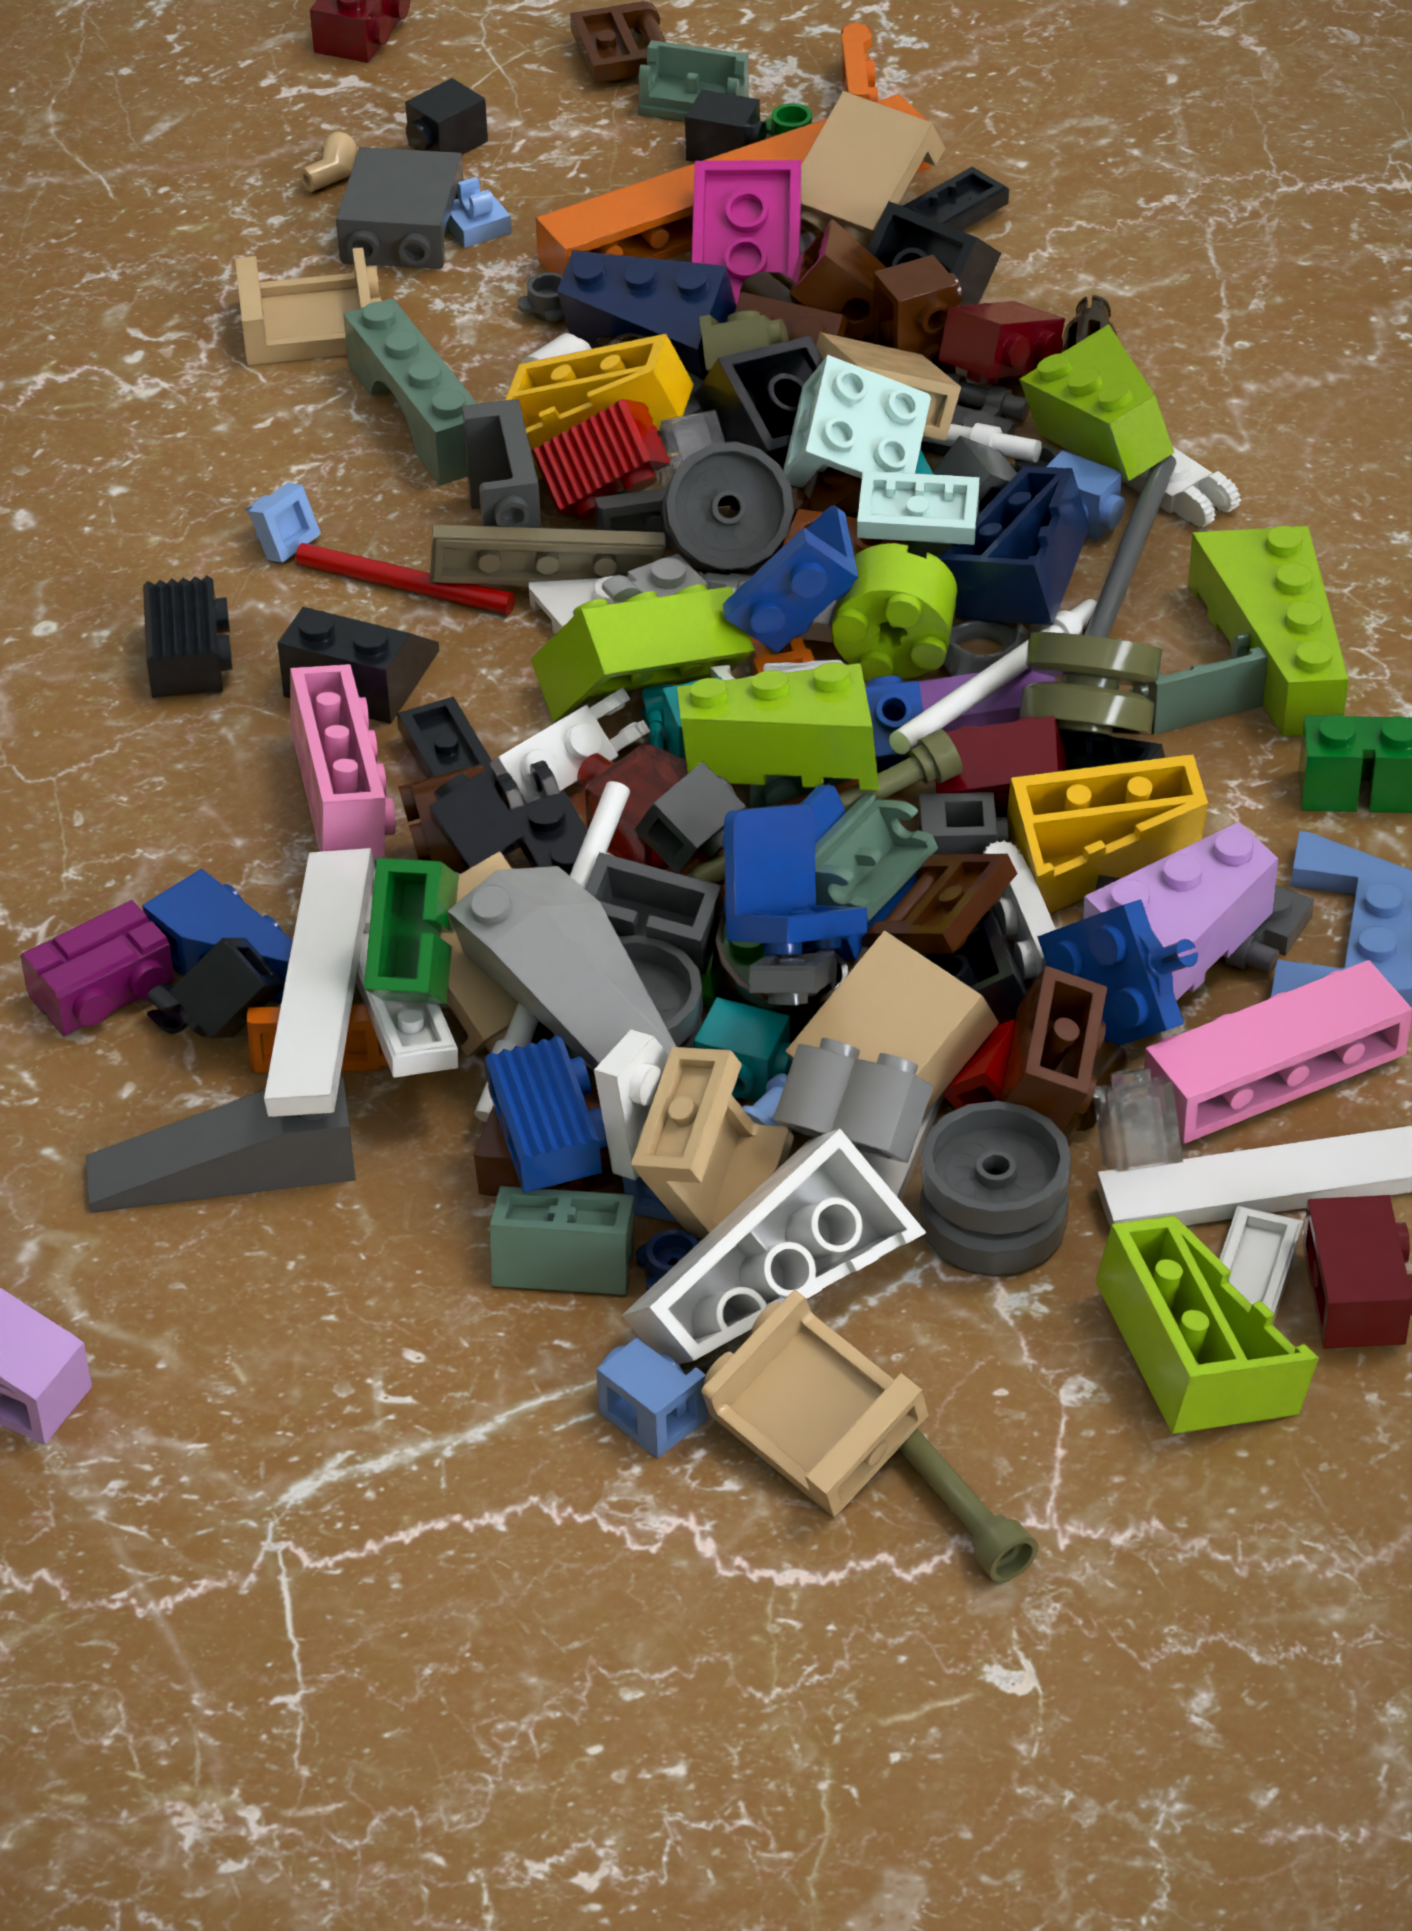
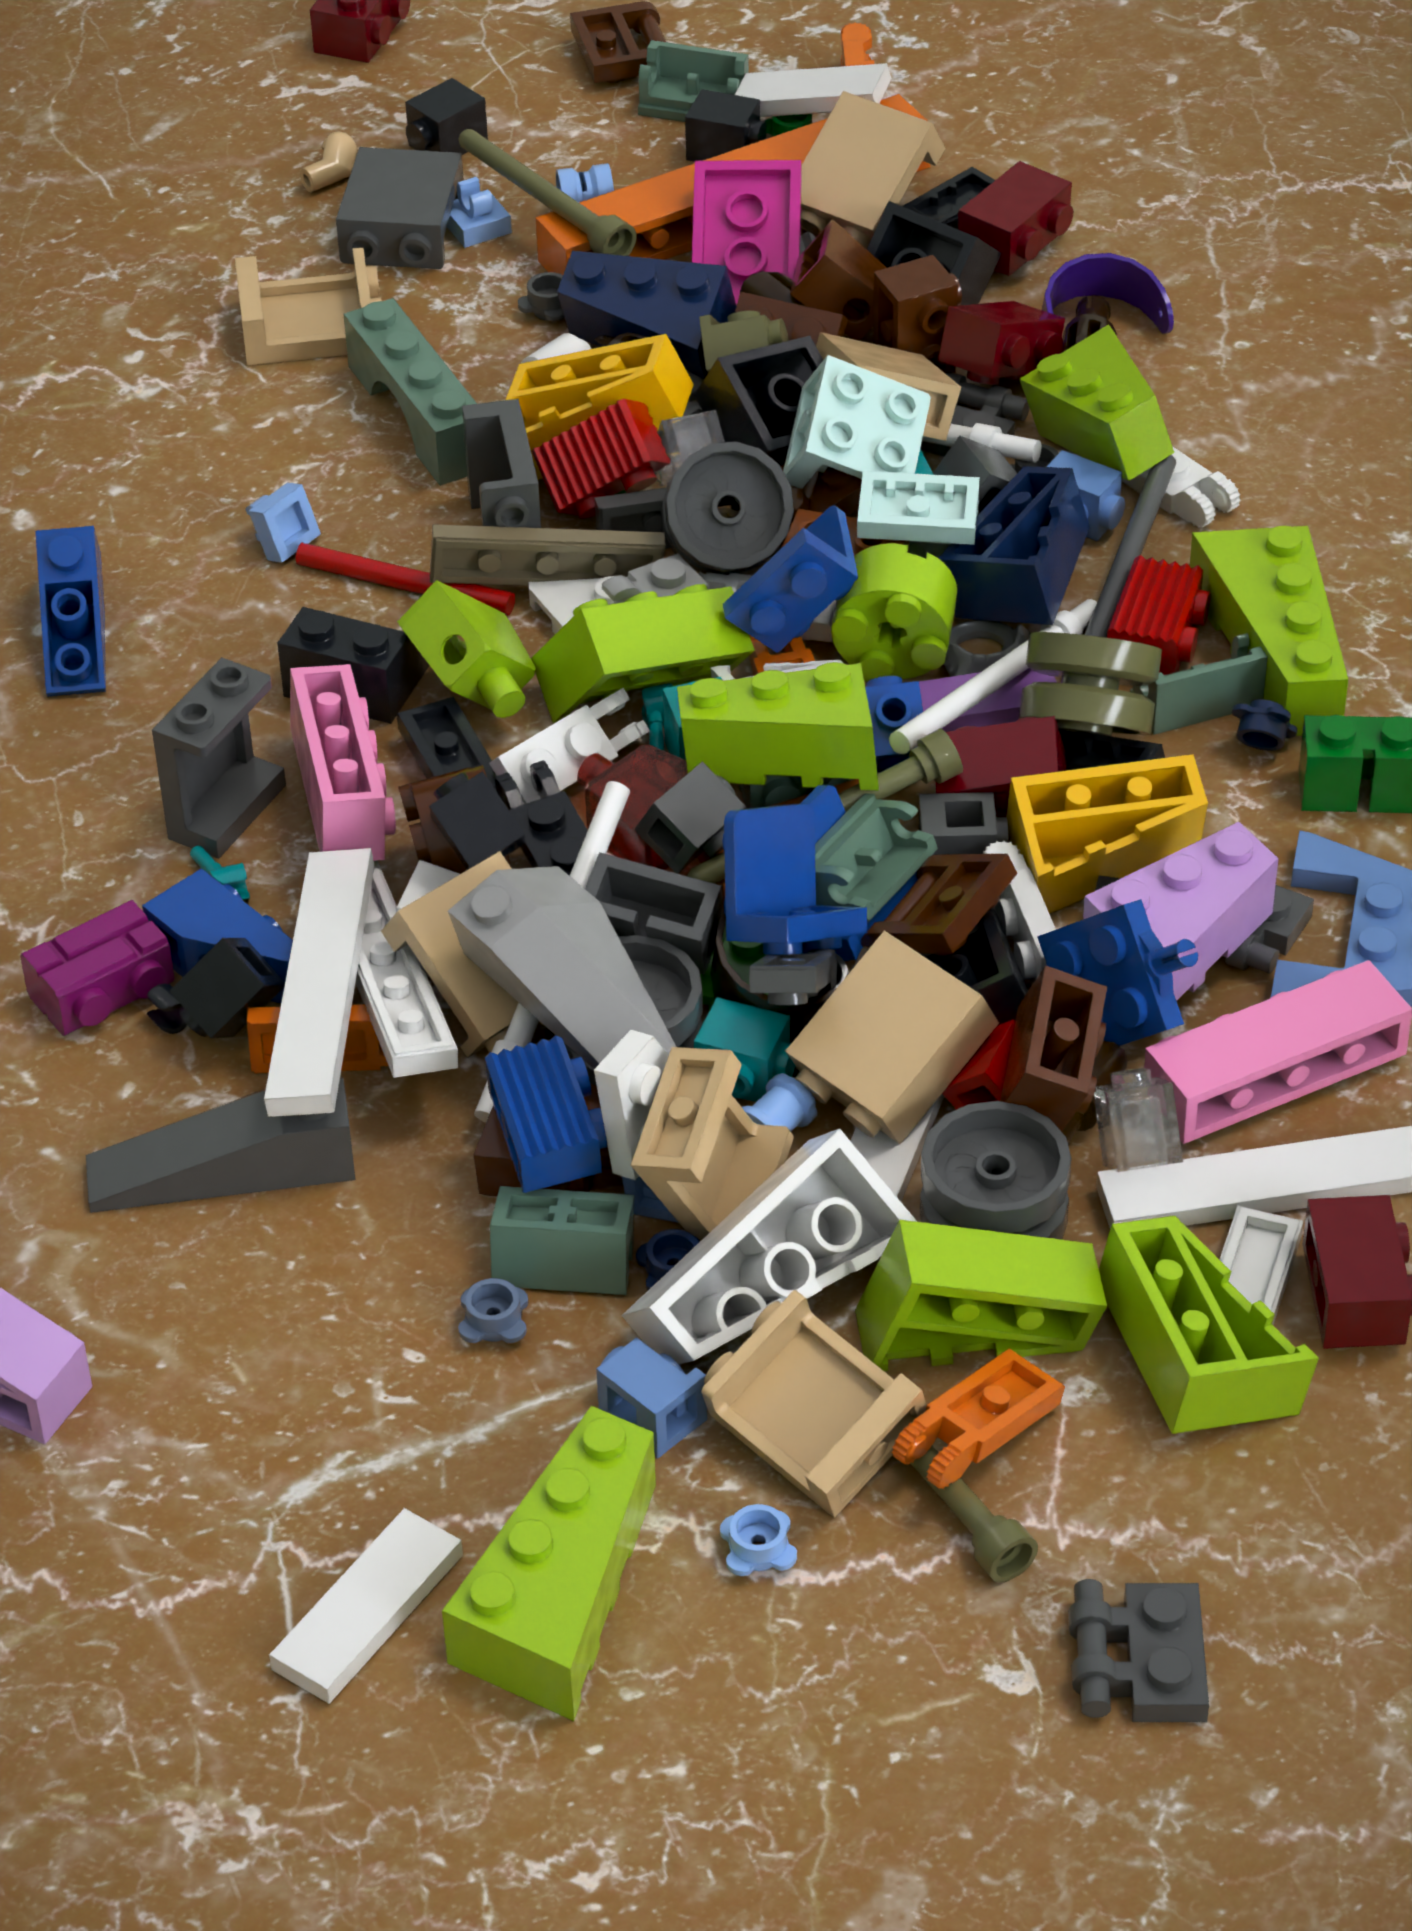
black brick [143,575,233,698] -> none
green piece [364,858,459,1005] -> none
light grey brick [773,1038,933,1163] -> none
none -> blue slope [35,526,106,697]
none -> dark grey panel [152,657,286,859]
none -> teal hand [190,845,250,900]
none -> white tile [269,1508,463,1704]
none -> lime torso [397,580,536,718]
none -> lime wedge [442,1405,656,1721]
none -> sand blue plate [458,1278,528,1343]
none -> olive piece [459,129,636,256]
none -> light blue wheel [556,163,614,202]
none -> light blue plate [720,1504,797,1576]
none -> white tile [735,63,892,117]
none -> lime wedge [855,1220,1107,1371]
none -> orange hinge [891,1348,1065,1489]
none -> dark red brick [958,161,1074,276]
none -> dark purple piece [1042,253,1174,334]
none -> dark grey plate [1068,1579,1209,1722]
none -> red brick [1107,555,1211,675]
none -> dark blue plate [1232,699,1298,751]

